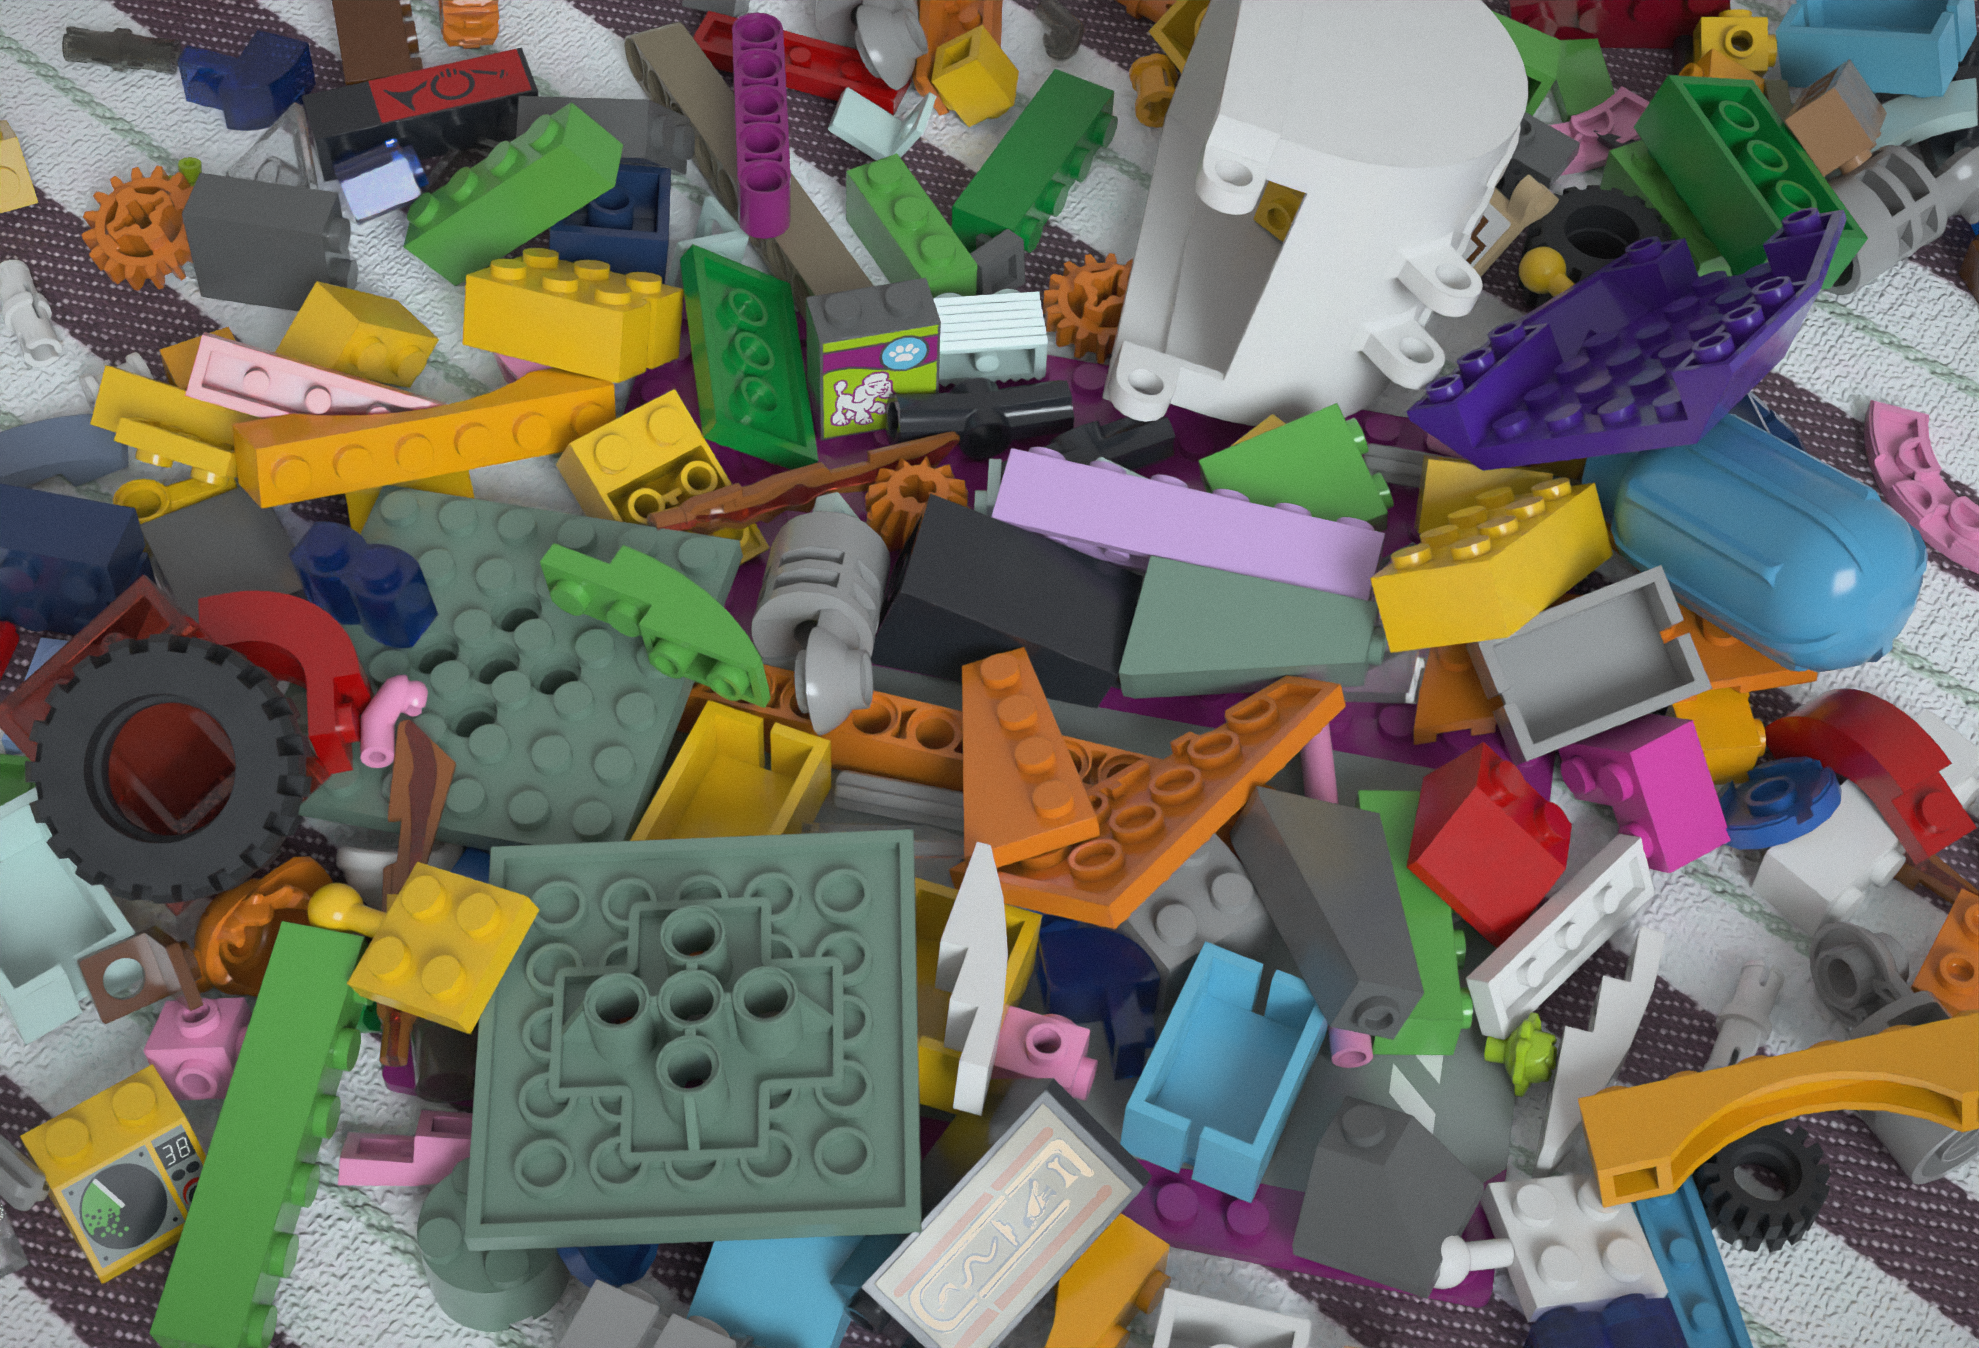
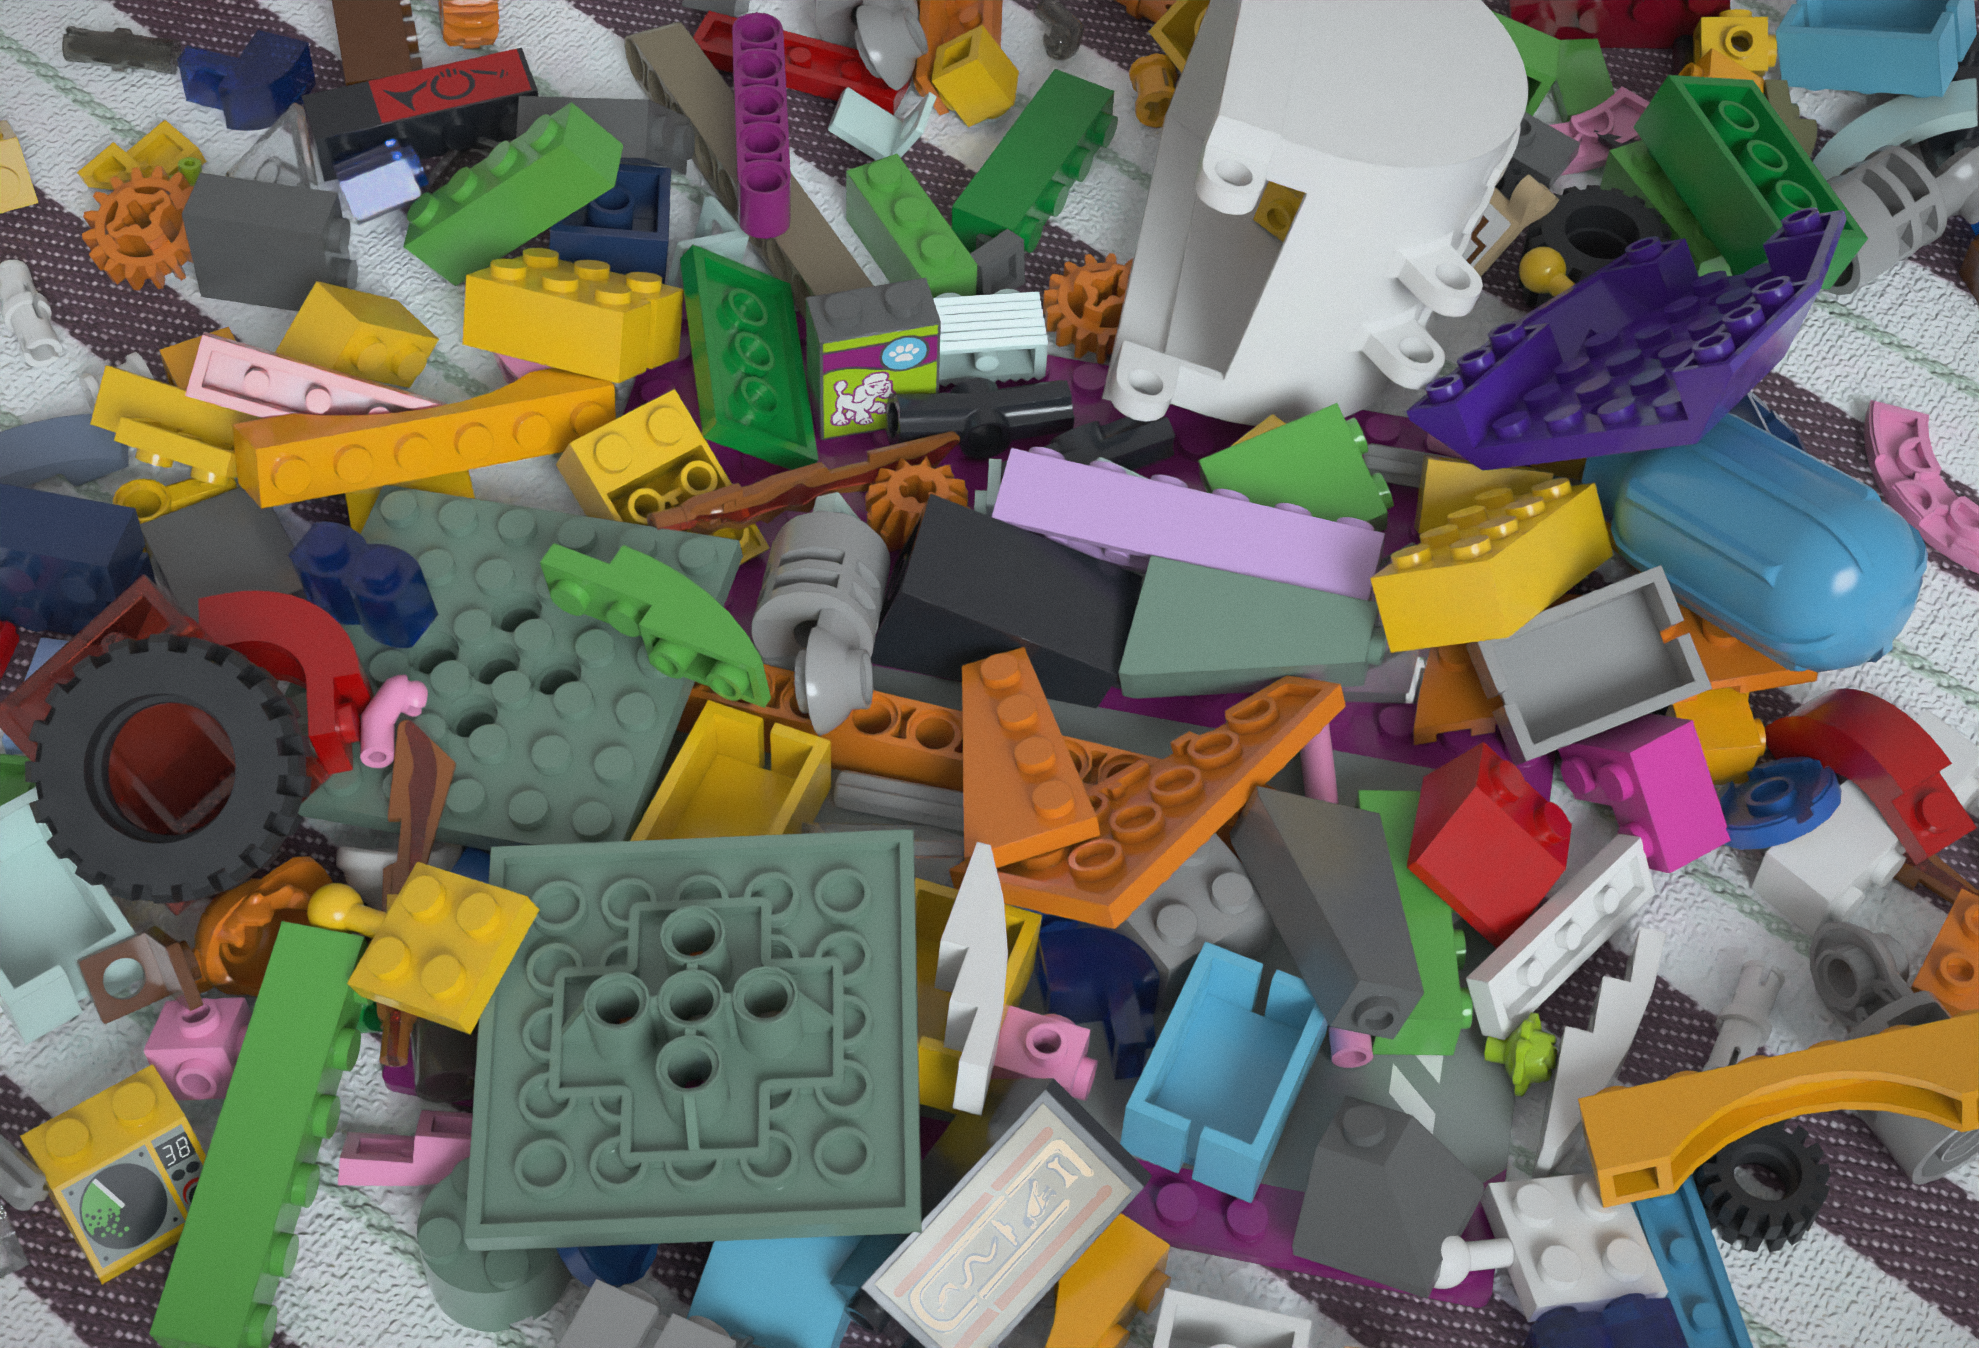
medium nougat brick [1784,59,1887,177] -> none
none -> yellow slope [77,120,207,190]

